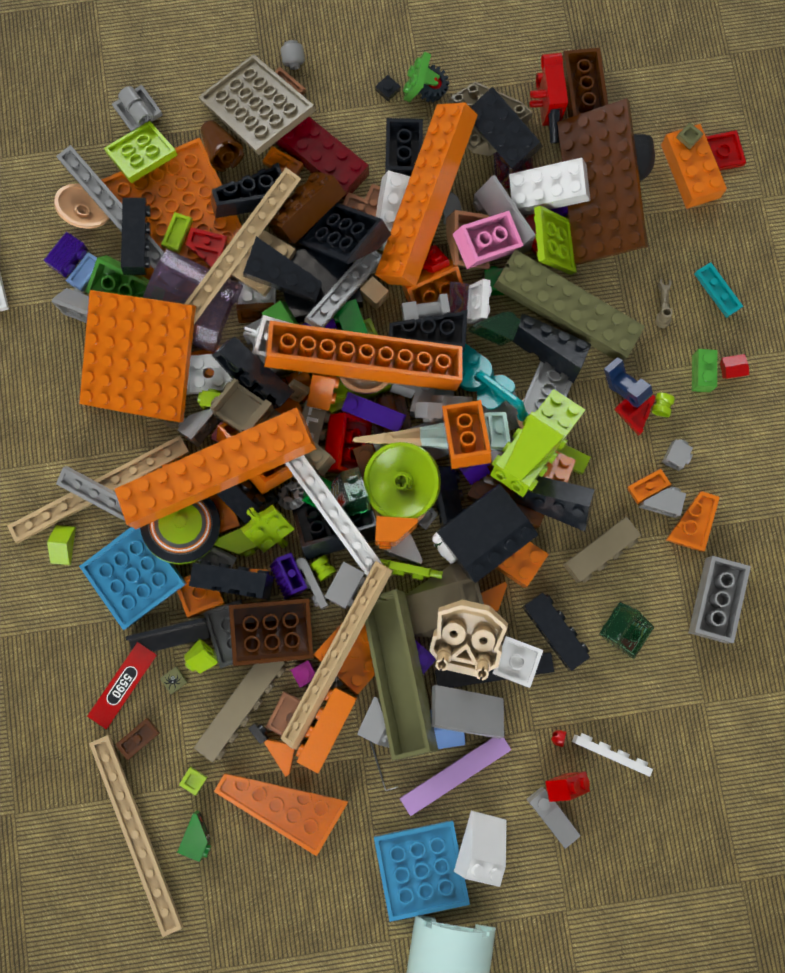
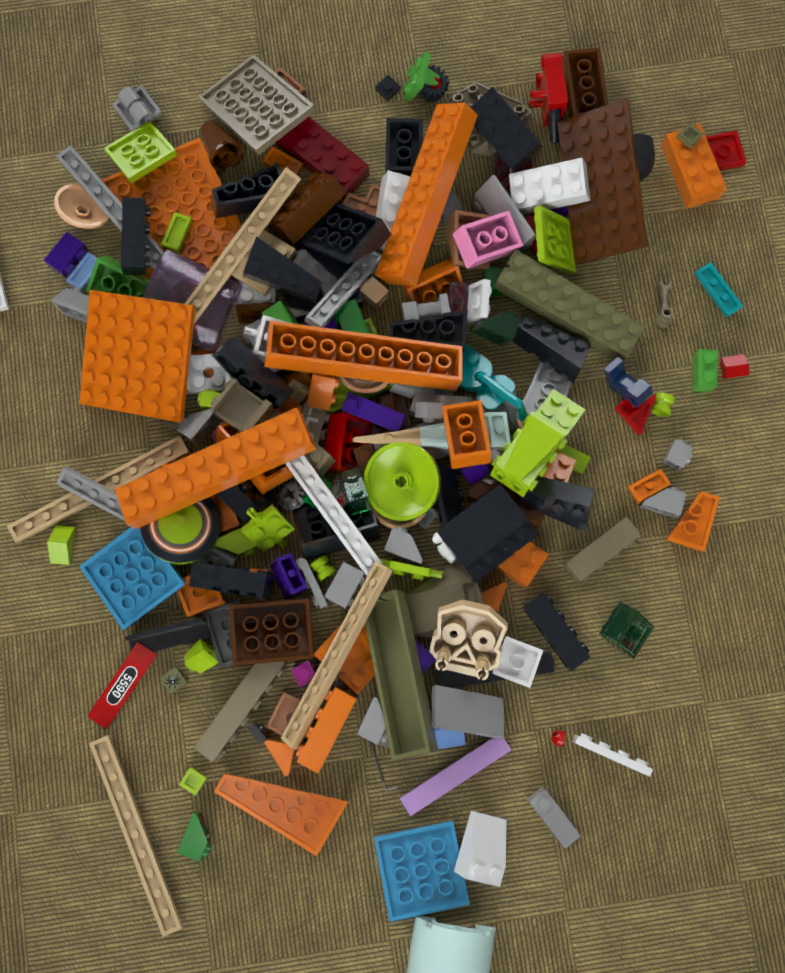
reddish brown plate [115,718,160,760] -> none
red wing [186,227,228,267] -> none
light grey head [280,40,305,70] -> none
orange slope [375,516,418,550] -> none
red wing [422,245,450,273] -> none
red brick [545,771,590,802] -> none
light grey brick [688,556,751,644] -> none

